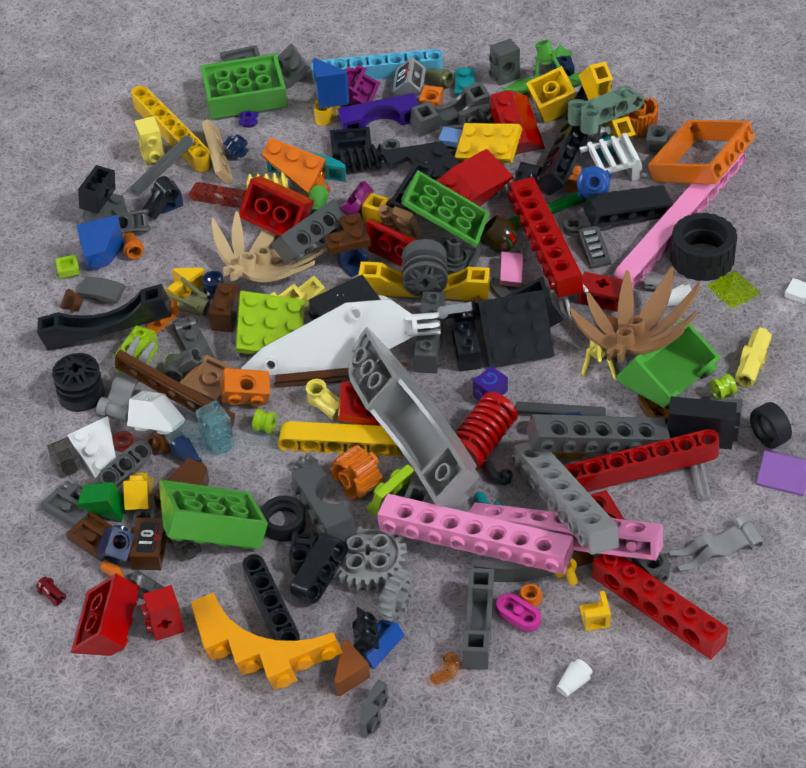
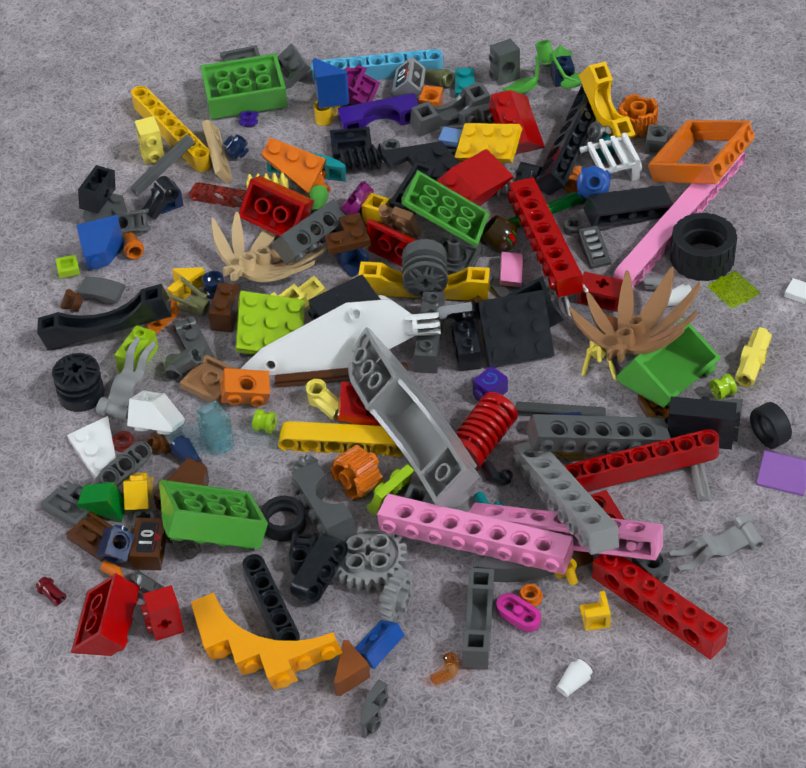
clear smoke brick [47,437,81,478] -> none
reddish brown tile [115,350,235,431] -> none
black hinge [352,607,379,654] -> none
yellow slope [526,66,577,123] -> none
sand green piece [568,86,644,135] -> none

